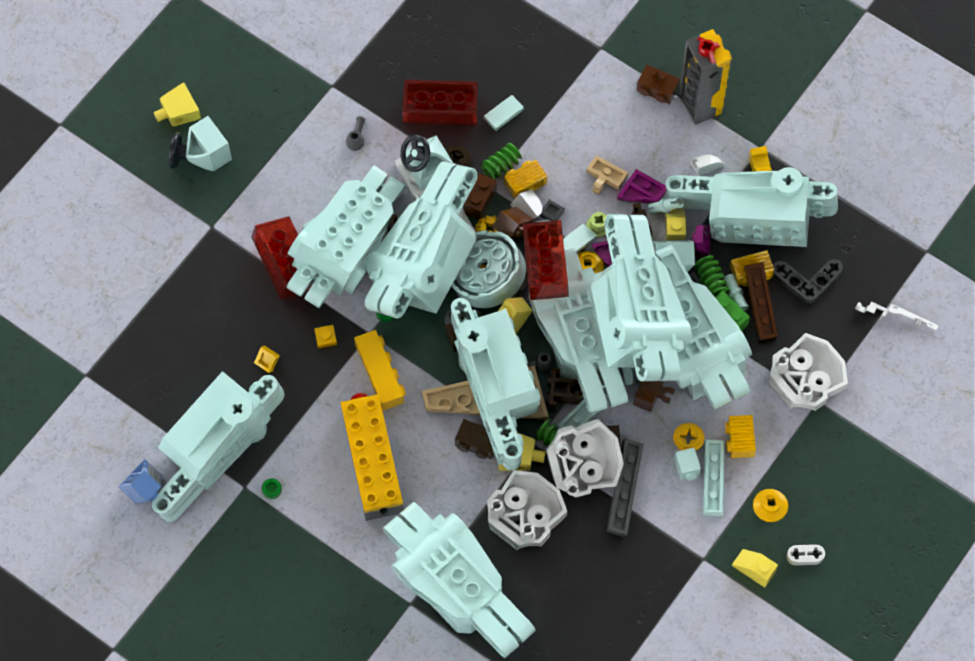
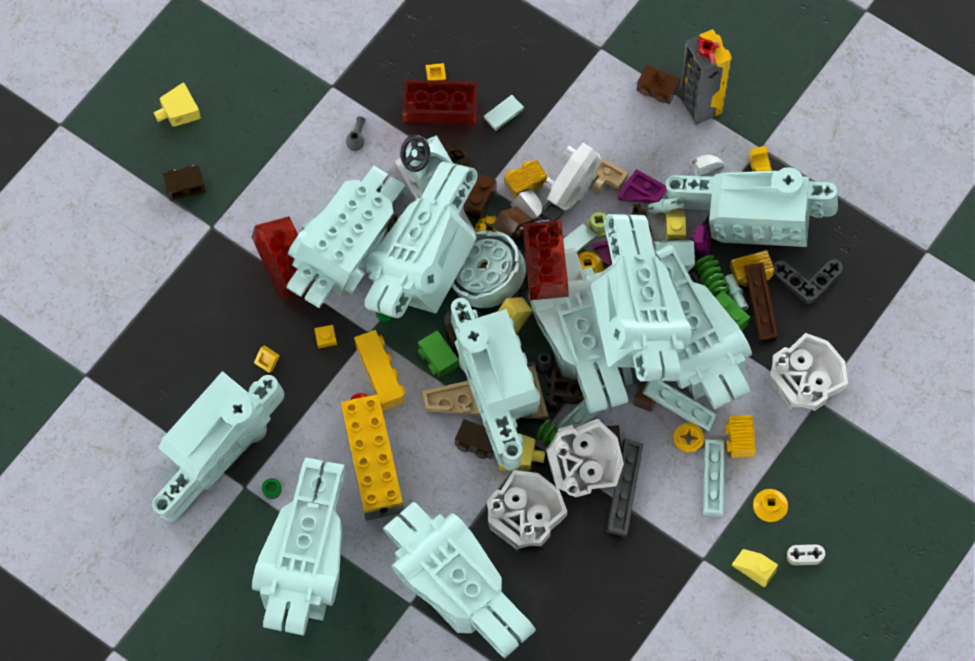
medium blue wedge [118,459,162,503] -> none
light aqua piece [169,116,232,171] -> none
bright green piece [481,143,522,180] -> none
light aqua brick [674,448,701,481] -> none
white piece [855,302,938,330] -> none
none -> dark brown brick [163,165,206,201]
none -> light aqua piece [252,457,345,636]
none -> bright green brick [417,330,459,379]
none -> yellow plate [426,63,446,85]
none -> white brick [543,143,601,211]
none -> light aqua tile [642,381,717,432]

